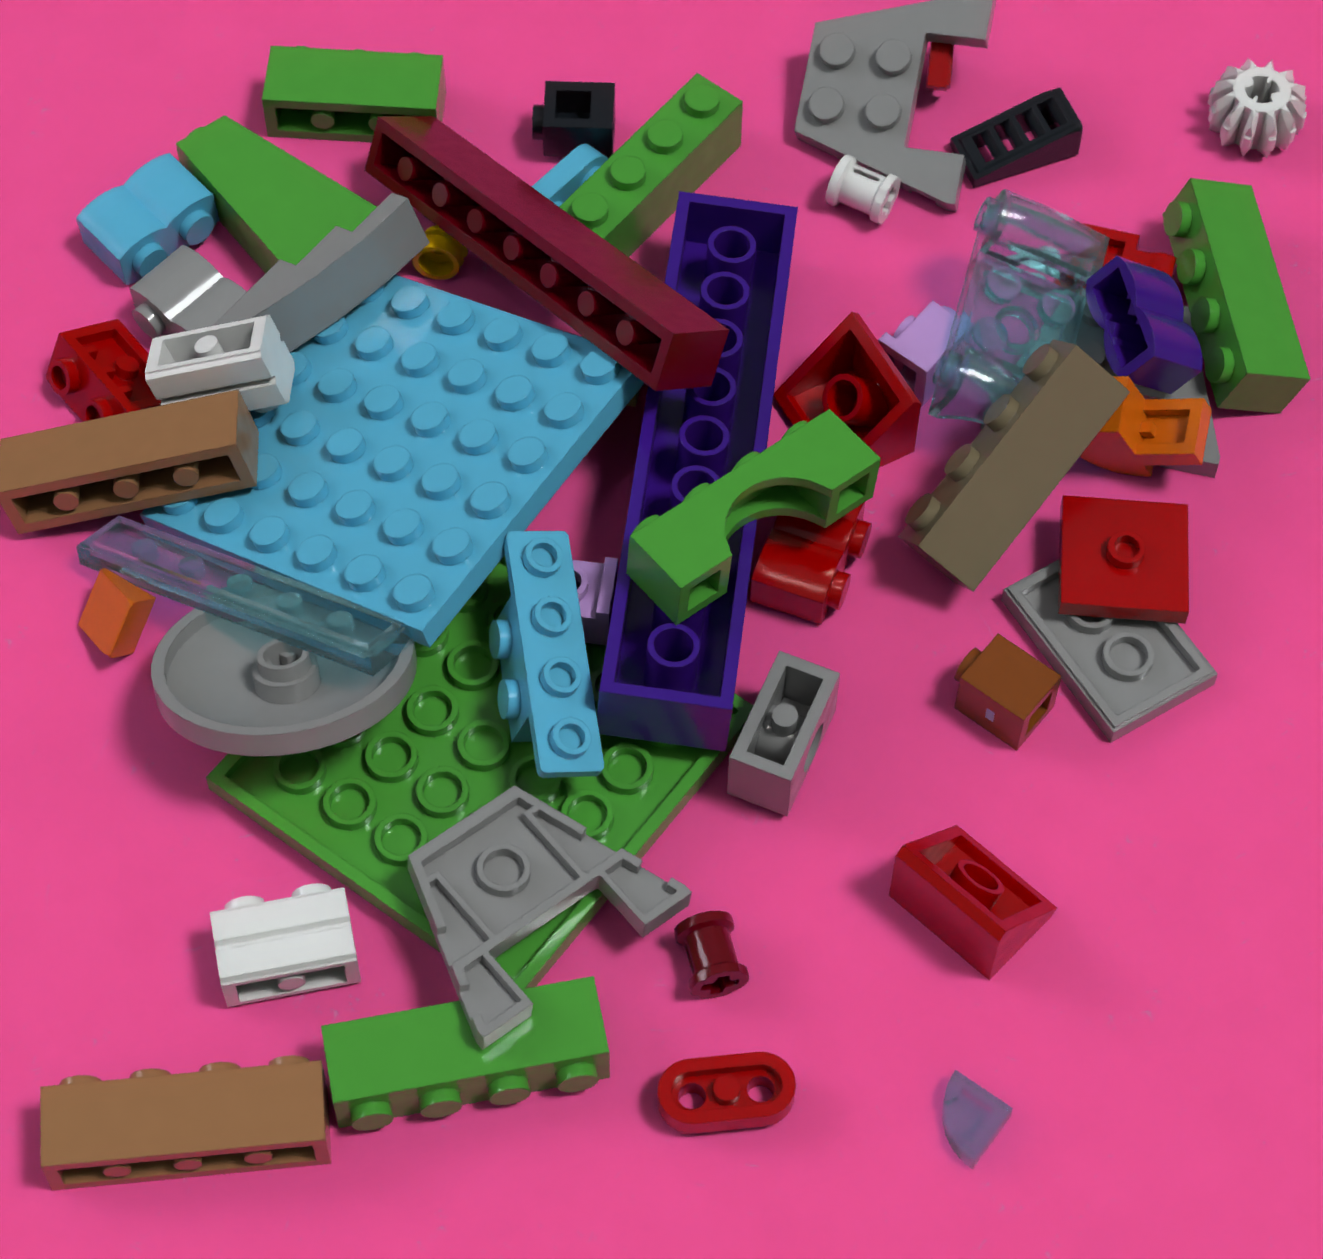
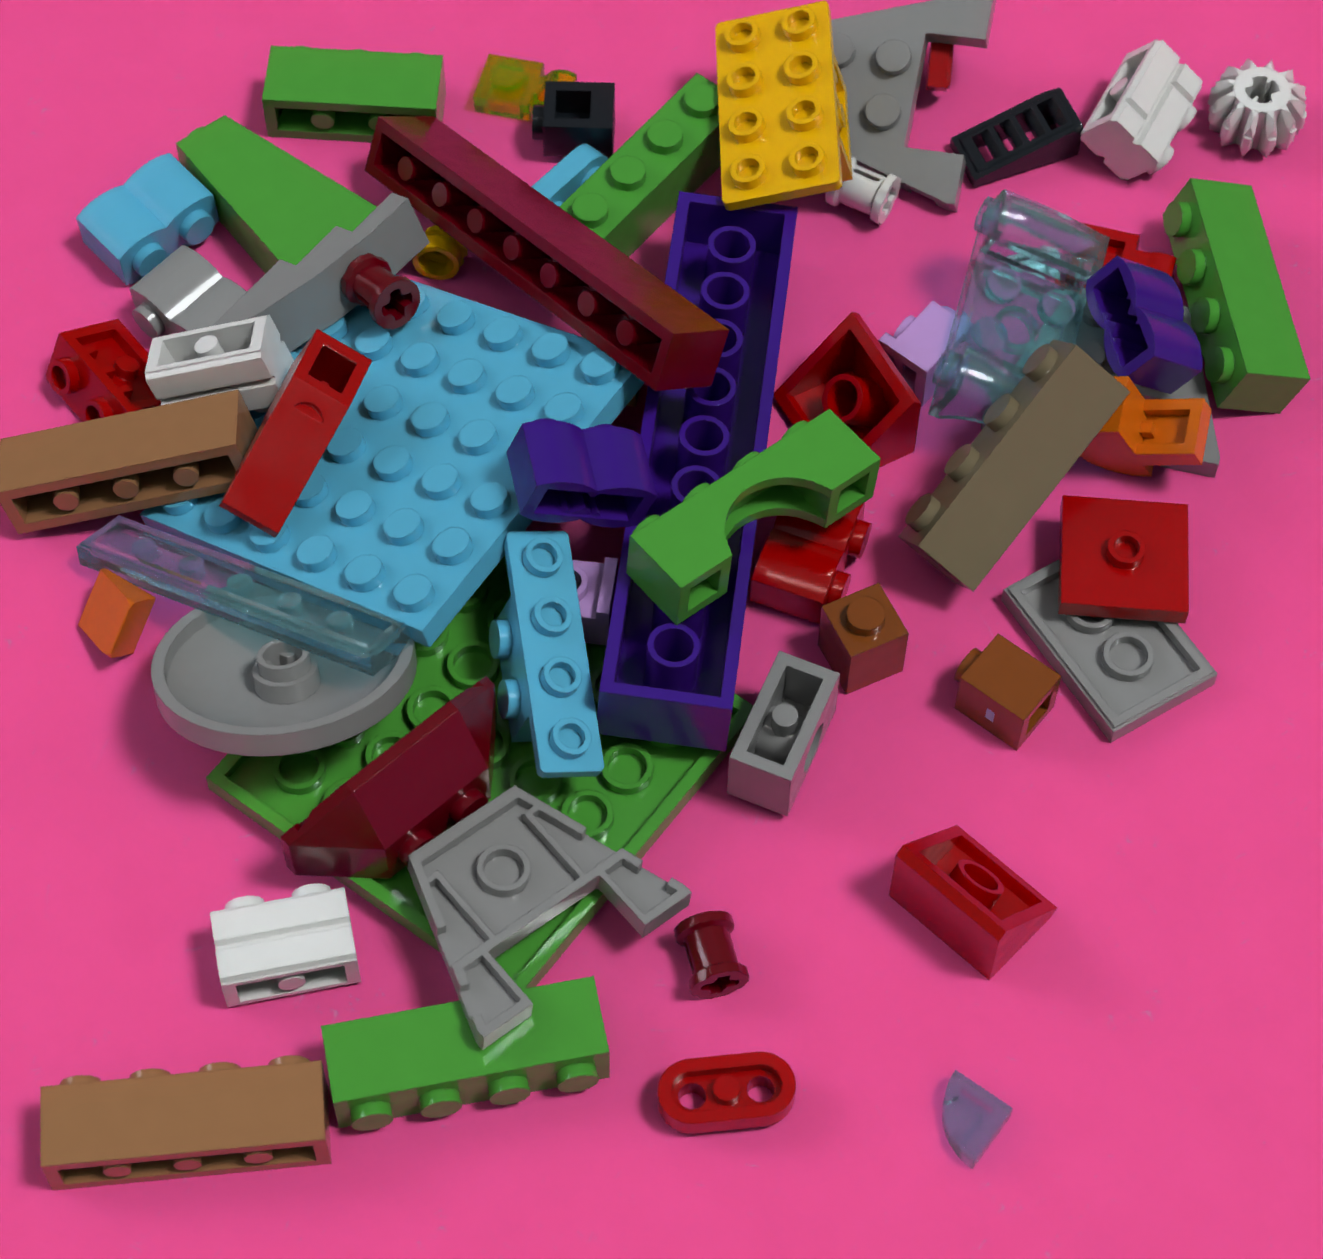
none -> red slope [219,329,372,537]
none -> dark red wedge [280,676,497,879]
none -> dark red bush [341,253,420,329]
none -> clear neon green plate [473,54,577,121]
none -> dark purple brick [506,418,657,528]
none -> yellow bracket [715,1,853,211]
none -> dark orange brick [818,583,909,694]
none -> white brick [1080,39,1203,180]

